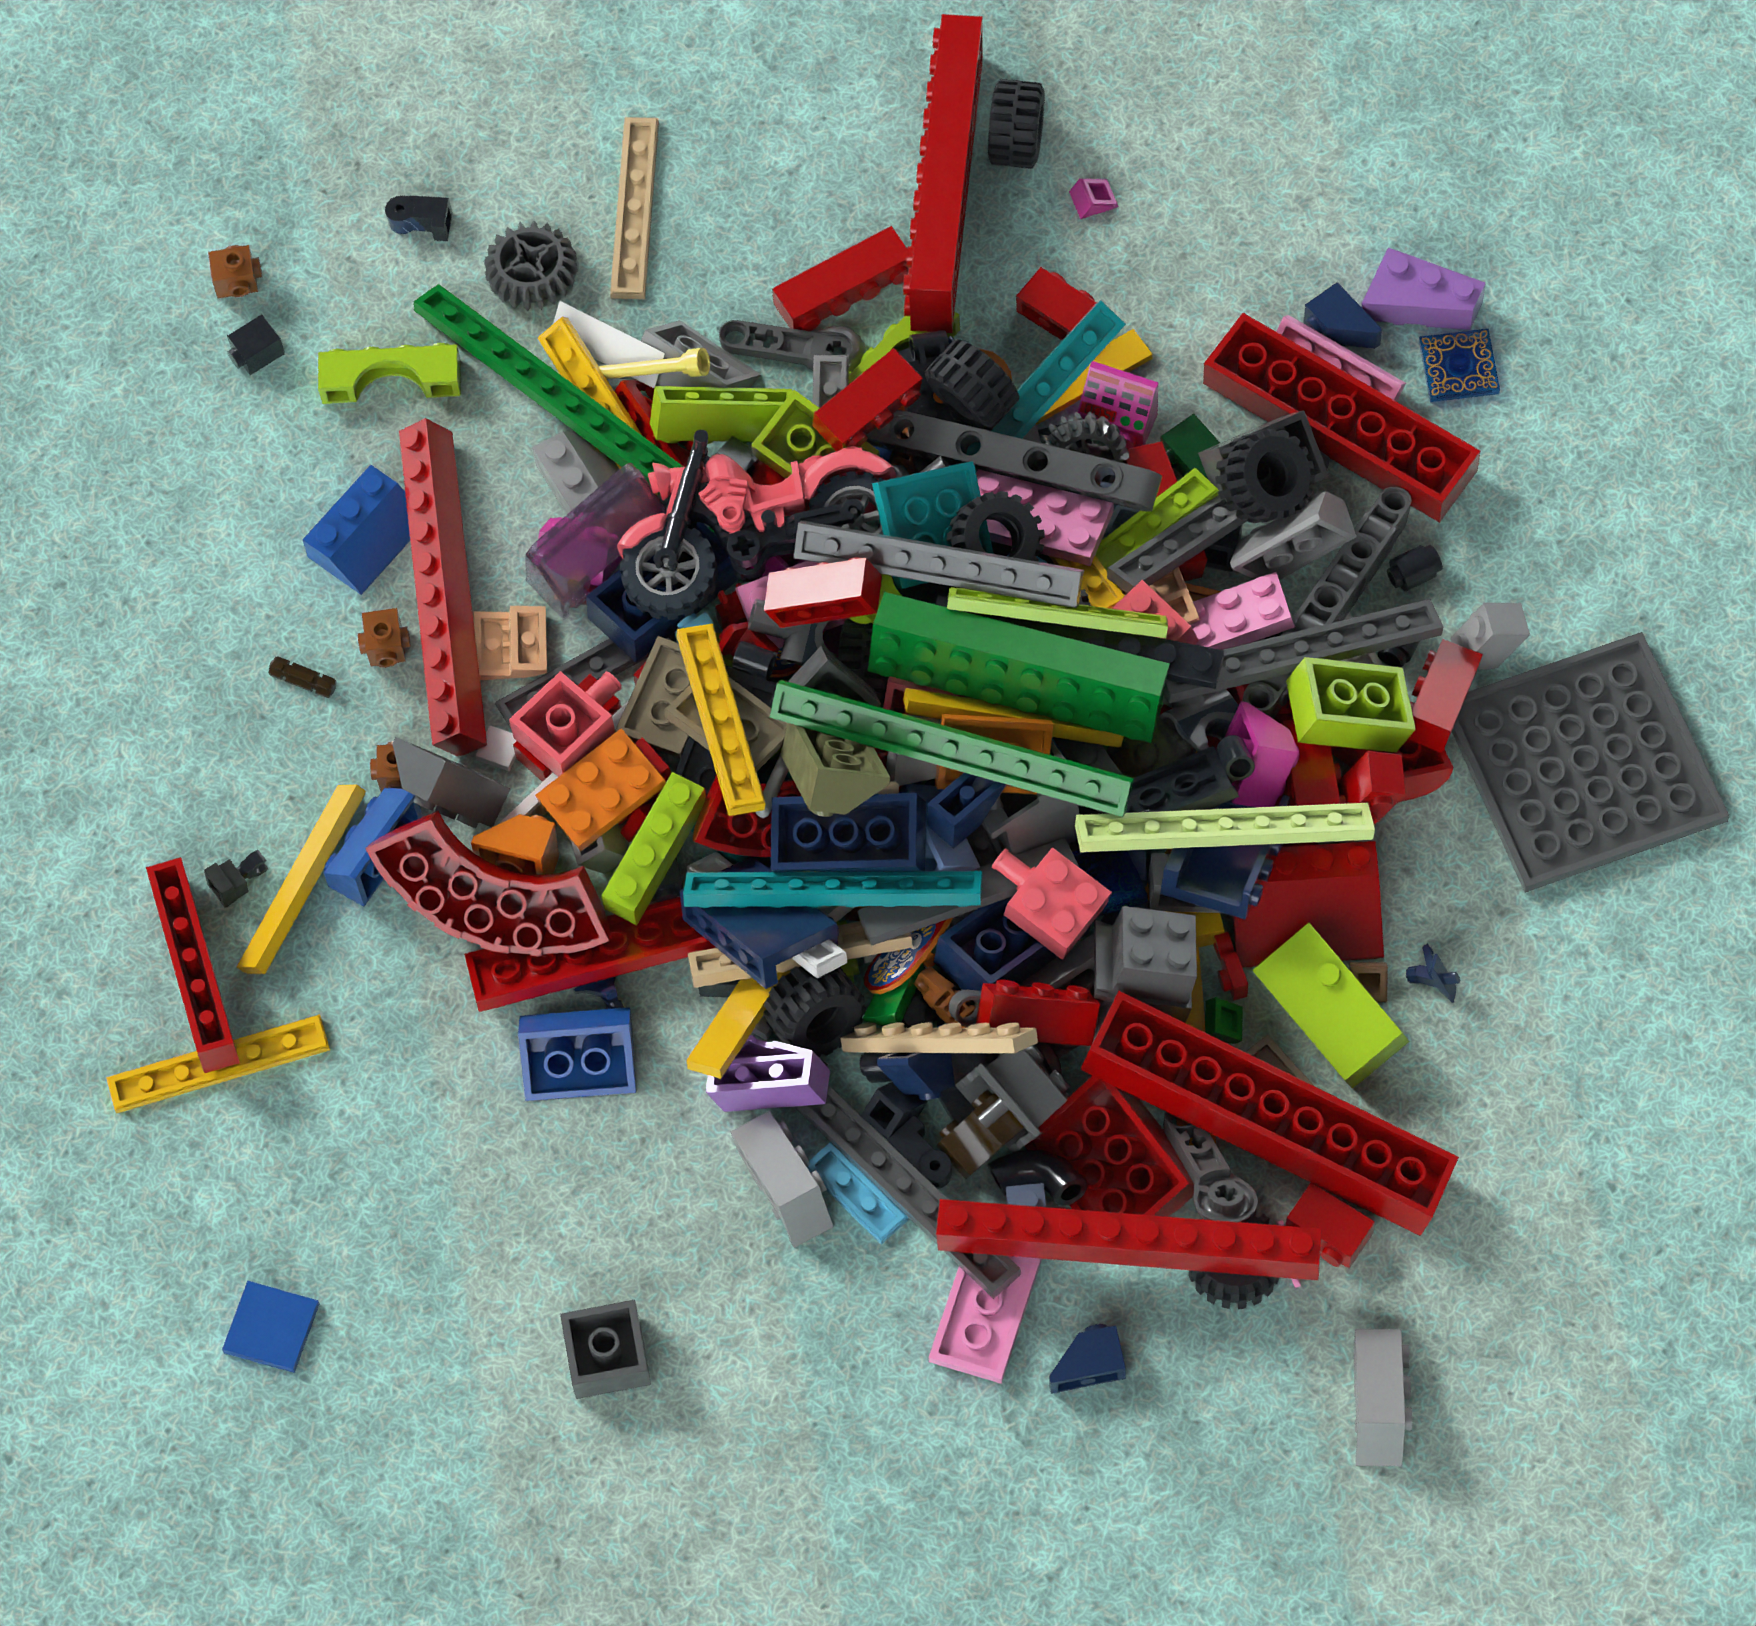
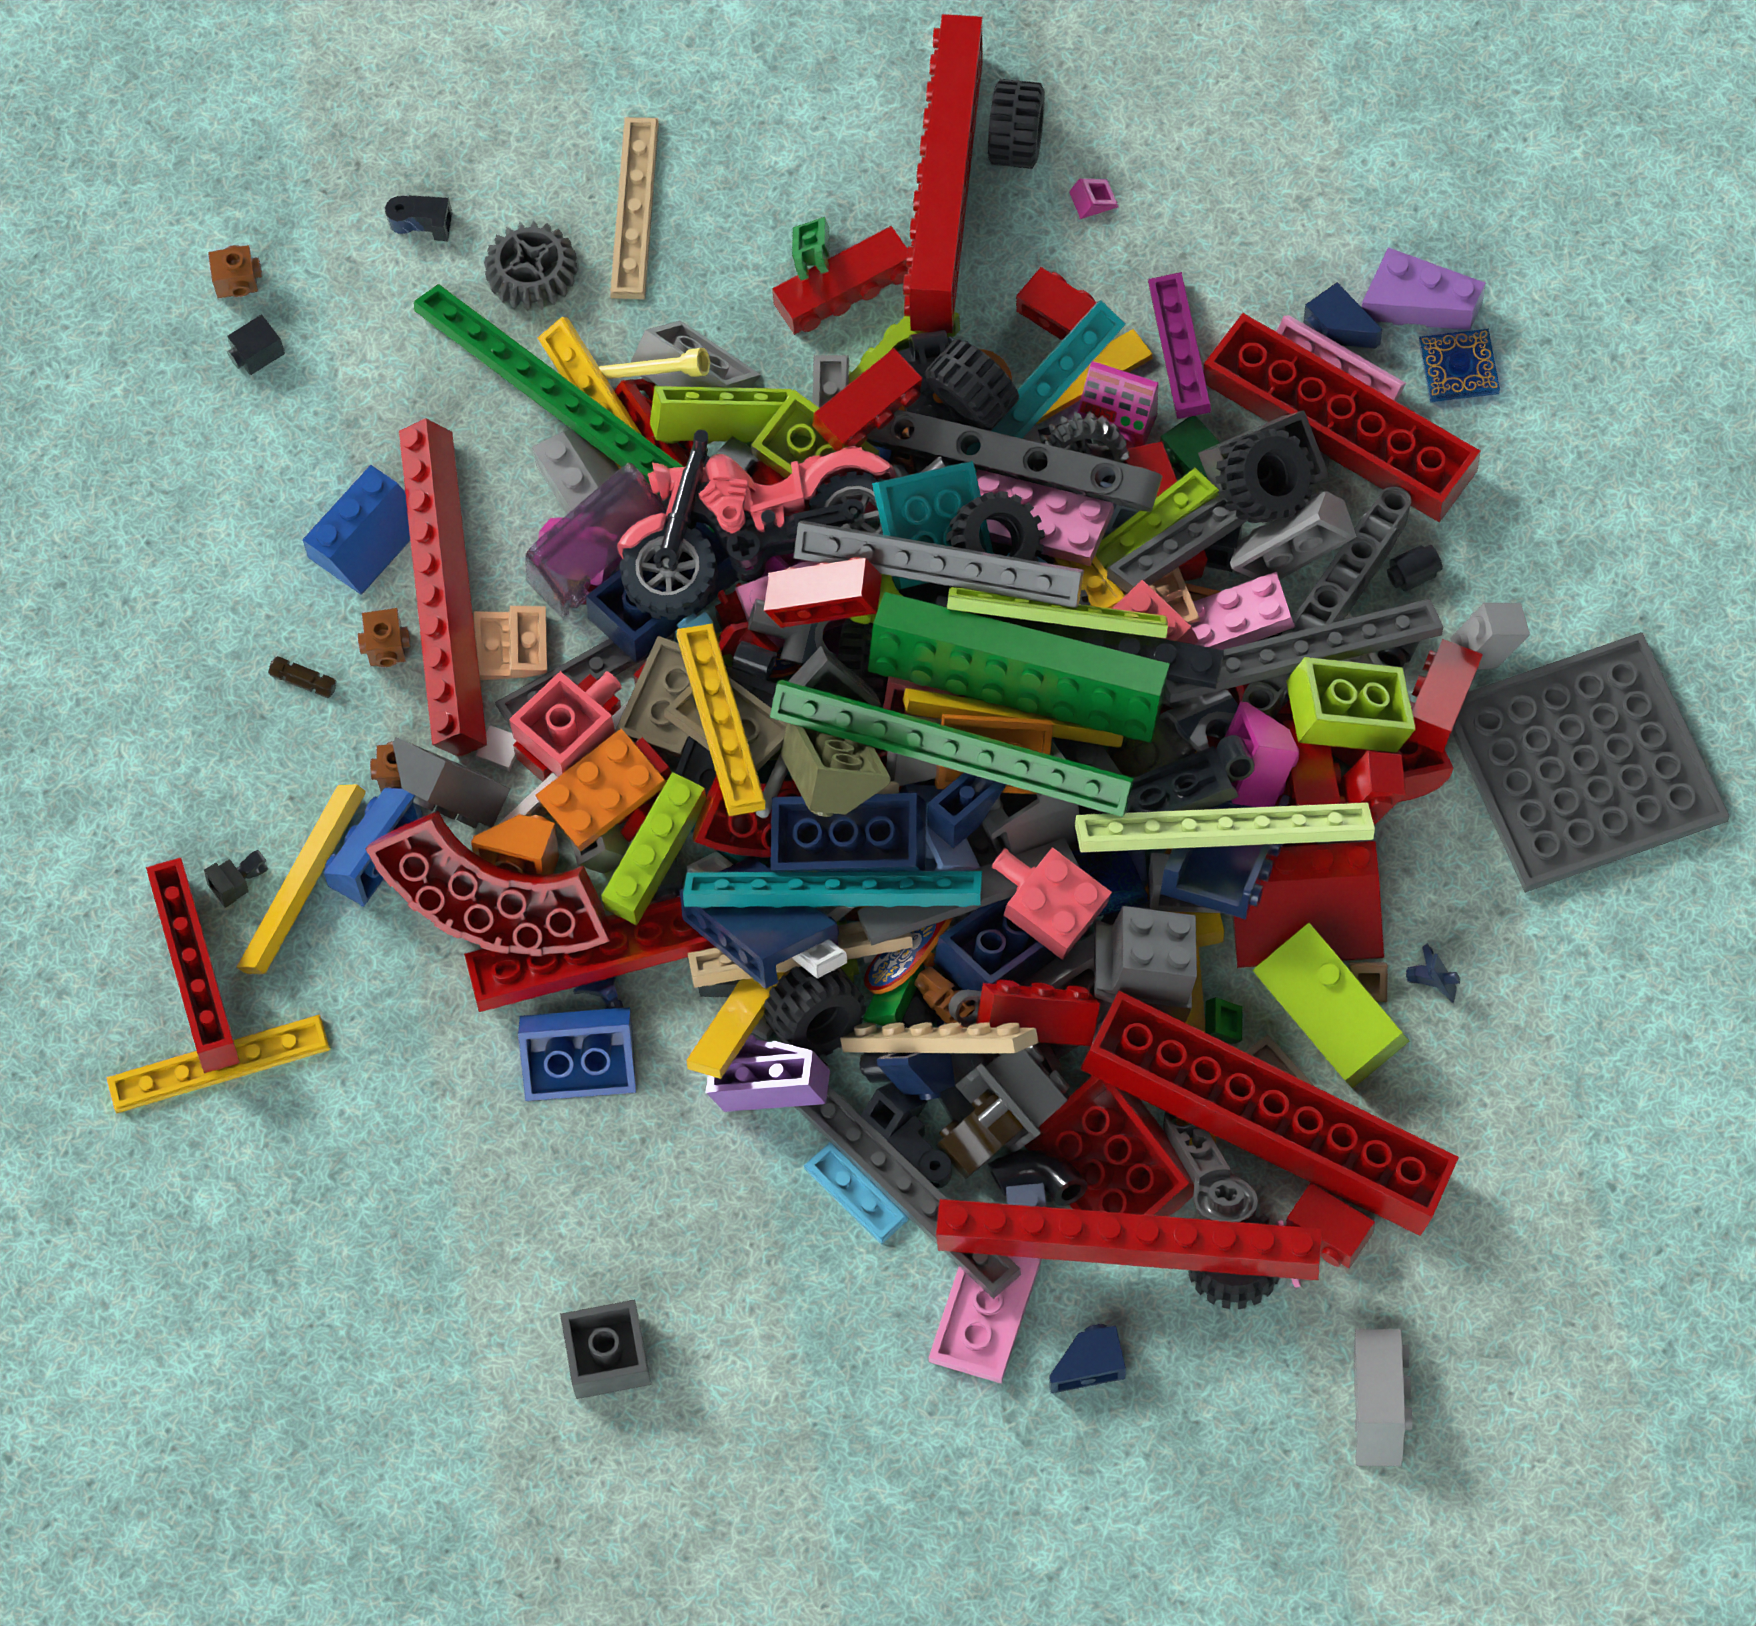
blue tile [222,1280,320,1373] -> none
lime arch [318,343,461,404] -> none
white sticker [553,301,665,388] -> none
dark grey beam [719,320,866,372] -> none
light grey wedge [730,1111,833,1248] -> none
red plate [1213,932,1249,1001] -> none
none -> green hinge [792,217,830,281]
none -> magenta plate [1148,272,1211,419]

